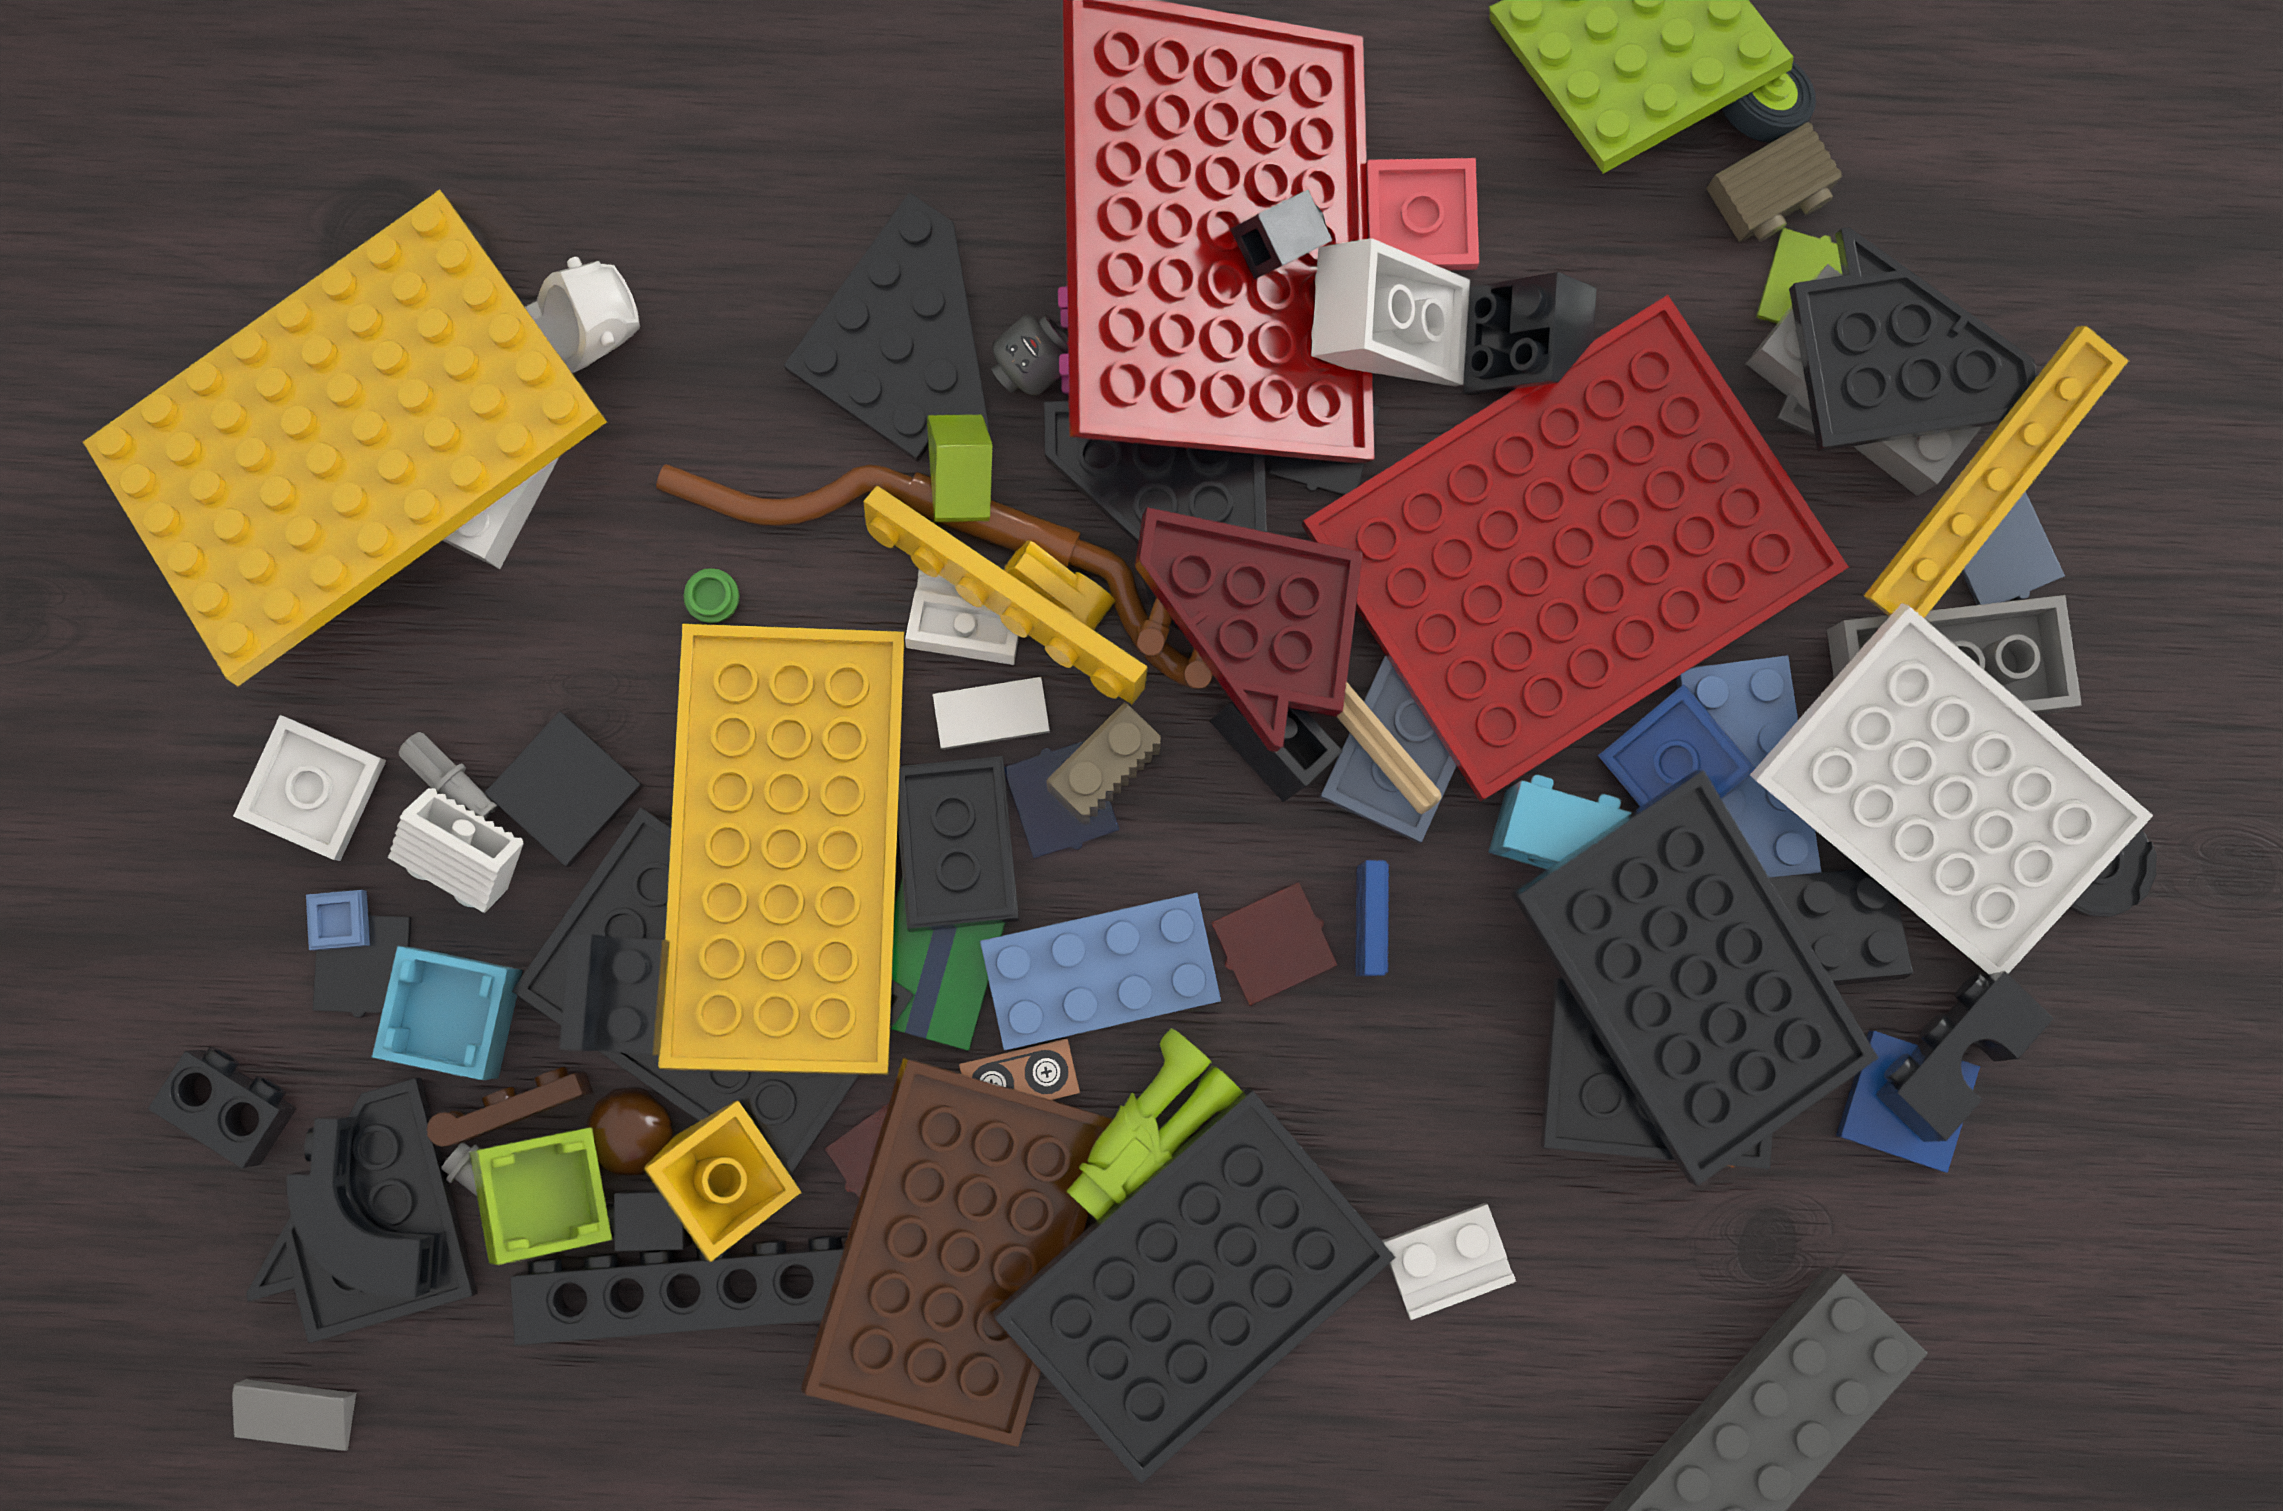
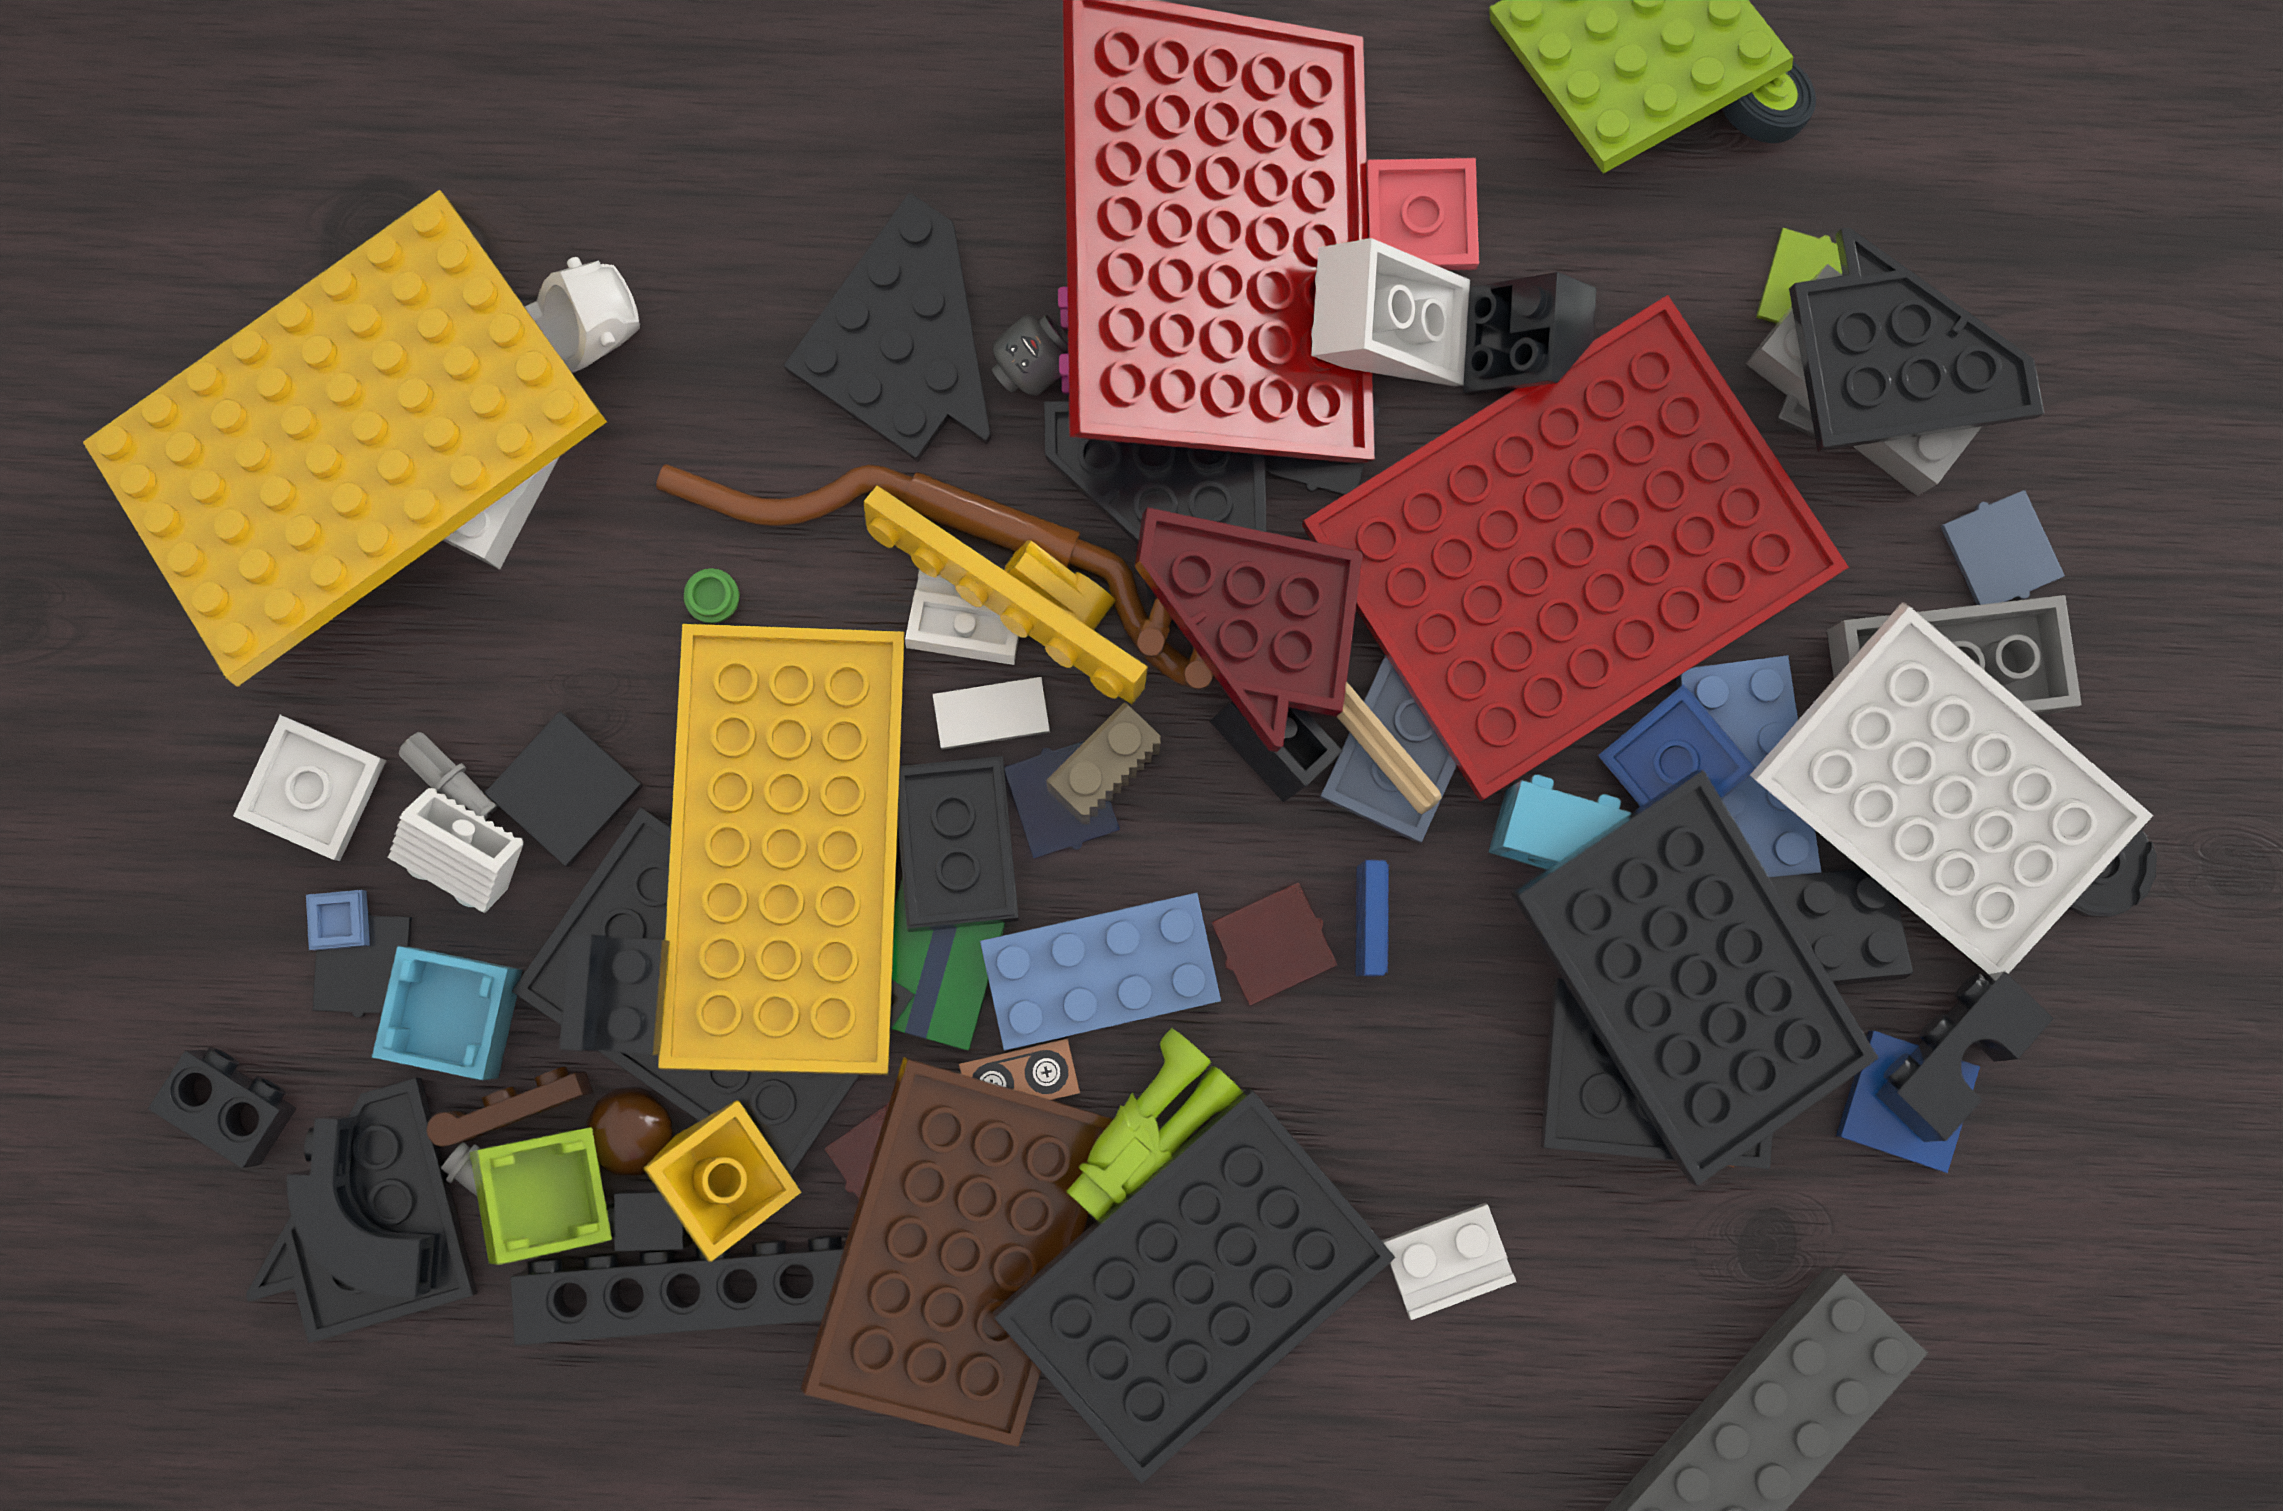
light grey slope [232,1379,356,1451] -> none
lime slope [927,415,992,522] -> none
brick [1230,190,1332,279] -> none
dark tan brick [1706,122,1842,243] -> none
yellow plate [1864,325,2128,618] -> none

